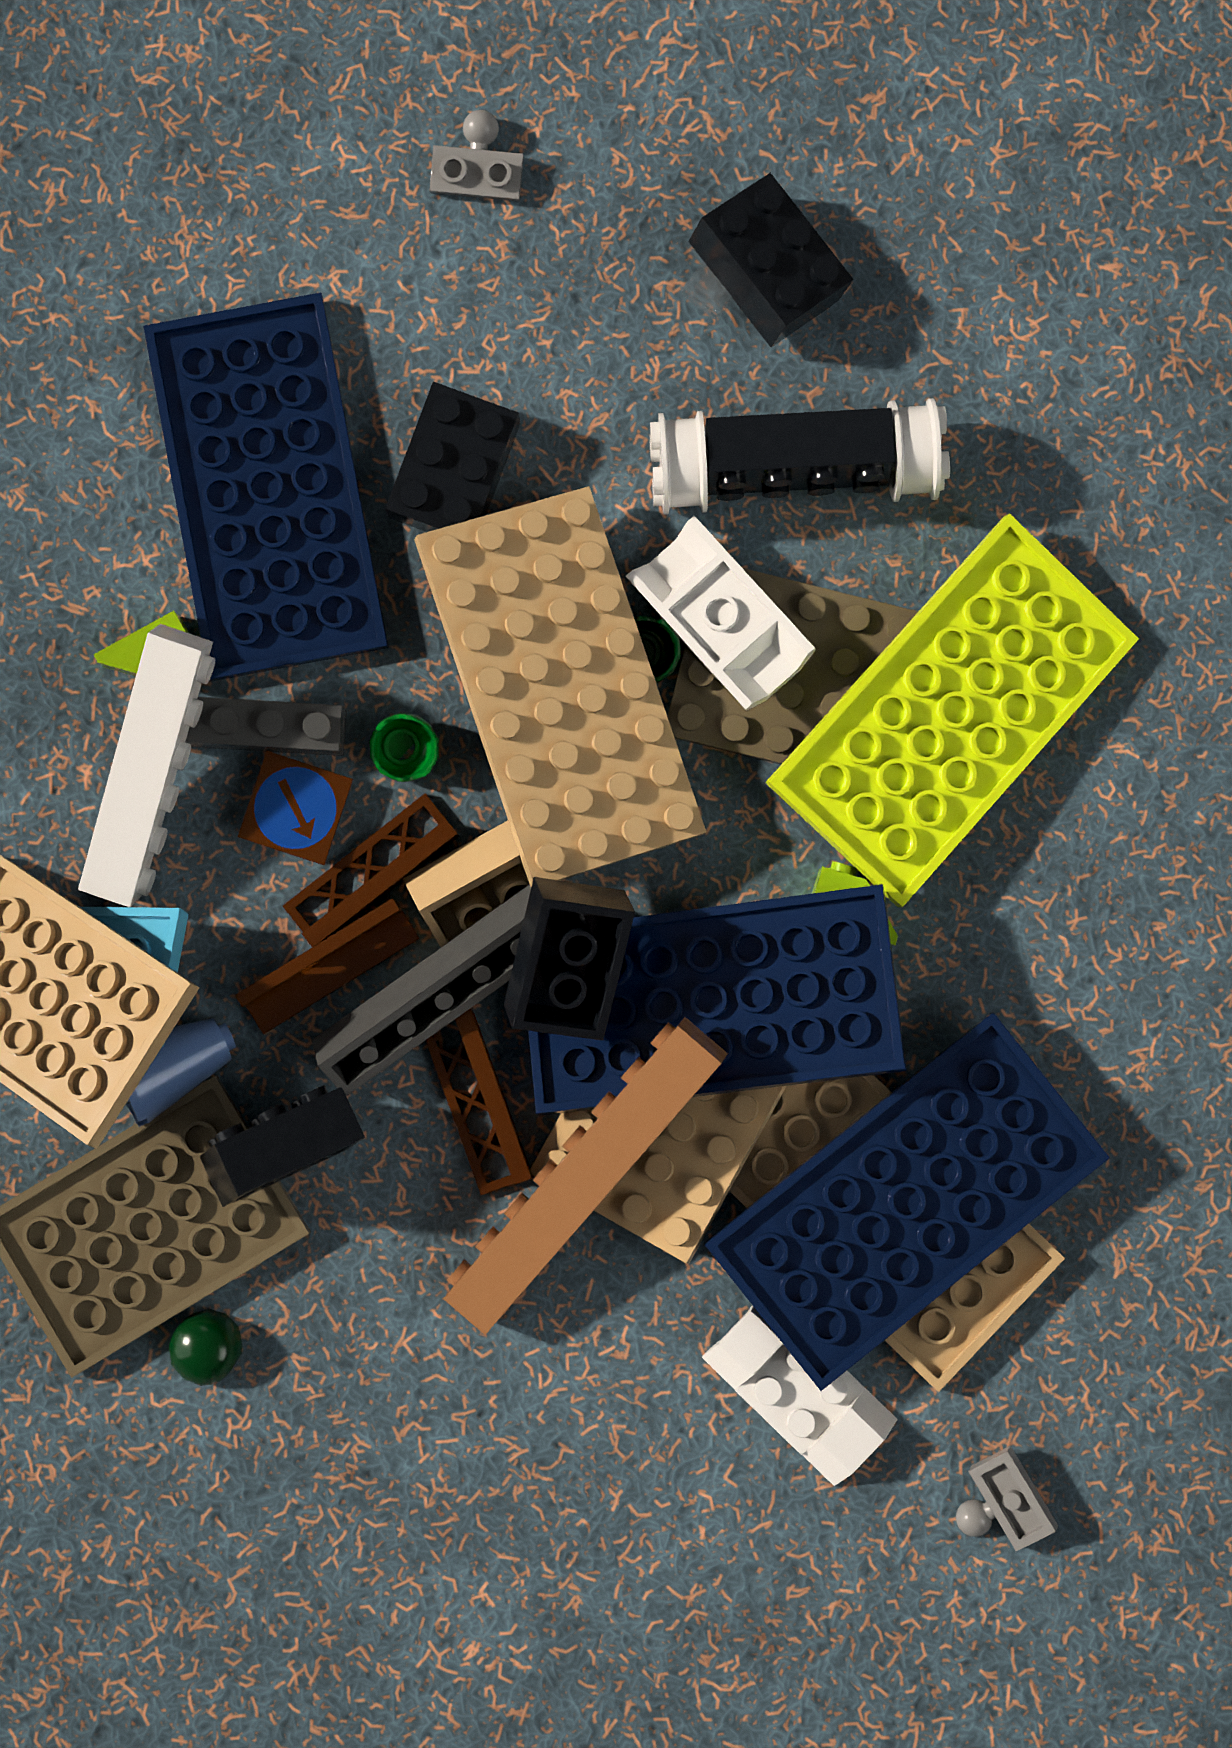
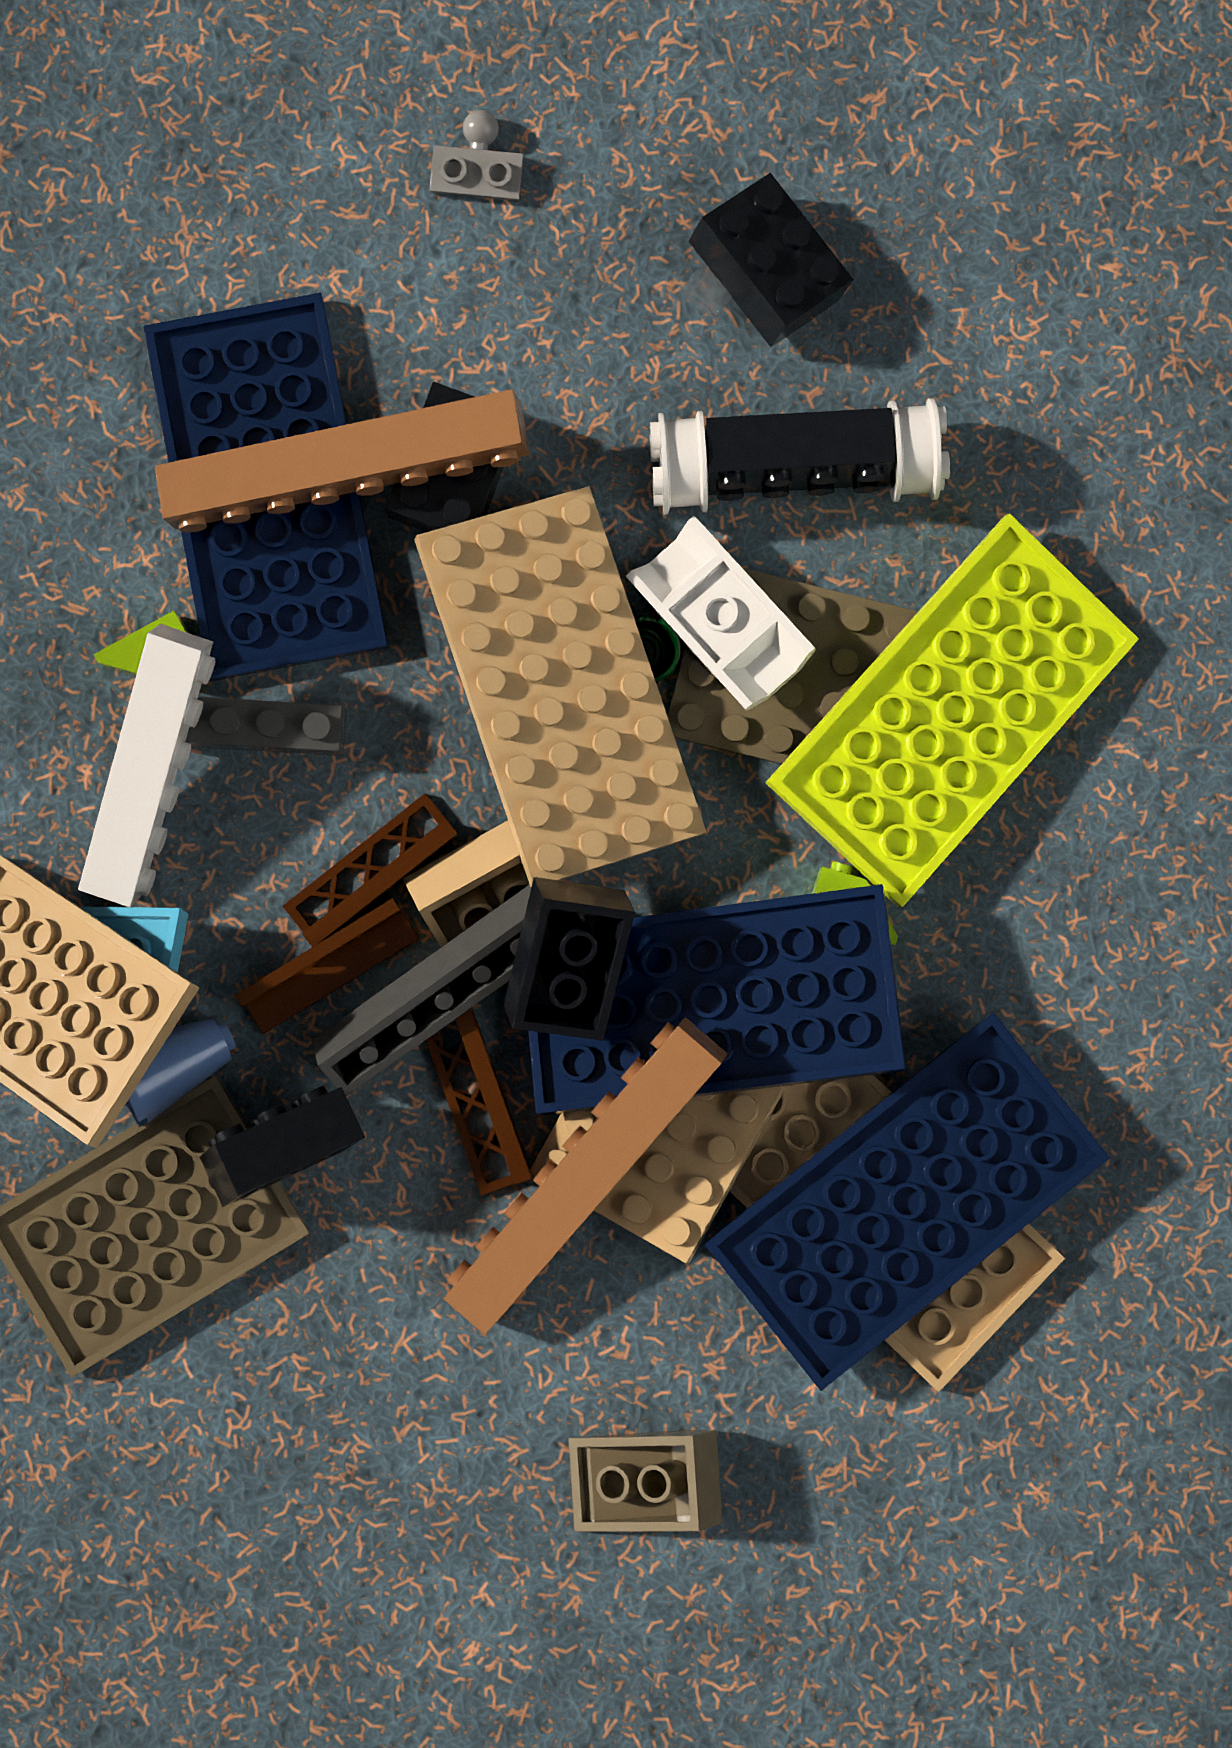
dark green hair [169,1309,242,1386] -> none
piece [238,751,353,866] -> none
green hair [369,713,439,782] -> none
white piece [702,1305,898,1486] -> none
light grey plate [956,1445,1058,1551] -> none
none -> medium nougat brick [155,389,530,533]
none -> dark tan slope [569,1429,723,1532]

